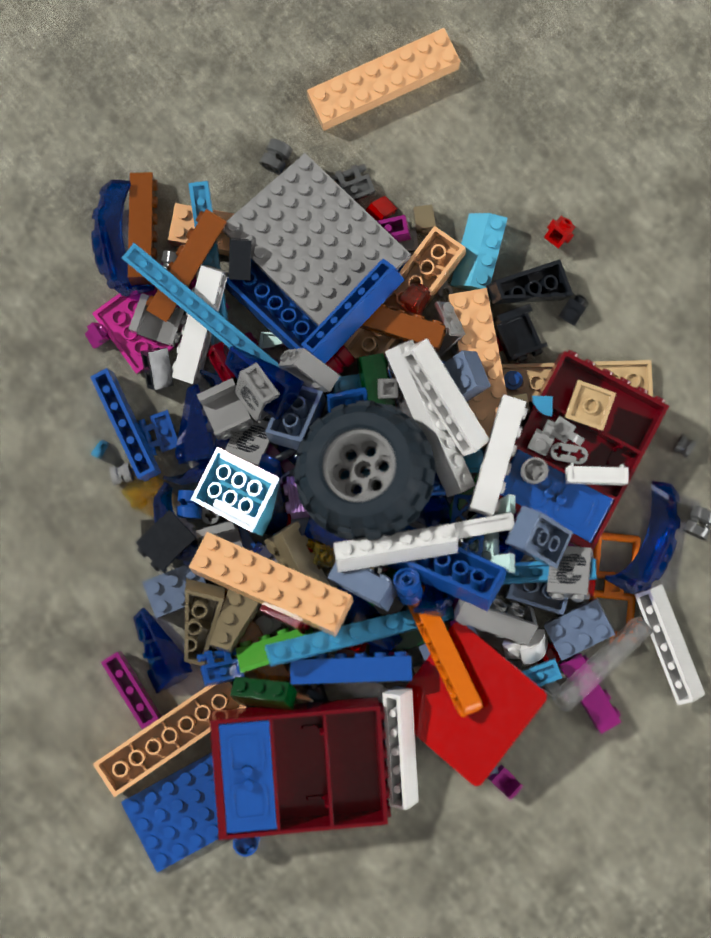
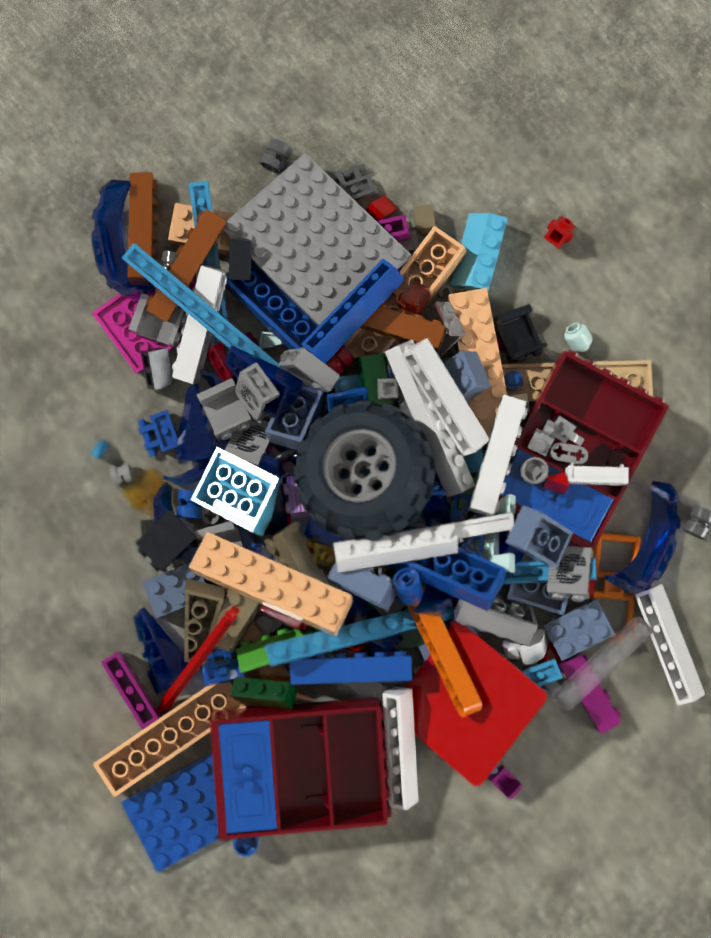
magenta bracket [85,322,110,349] -> none
blue brick [90,368,161,482] -> none
black cone [305,683,328,702] -> none
light nougat brick [307,28,460,131] -> none
black wedge [486,259,573,304] -> none
dark azure tile [532,396,553,416] -> none
black bracket [559,293,589,326] -> none
tan plate [564,380,616,431] -> none
dark grey wheel [673,434,696,458] -> none
none -> red piece [158,606,240,713]
none -> red slope [542,472,570,493]
none -> light aqua head [564,323,593,352]

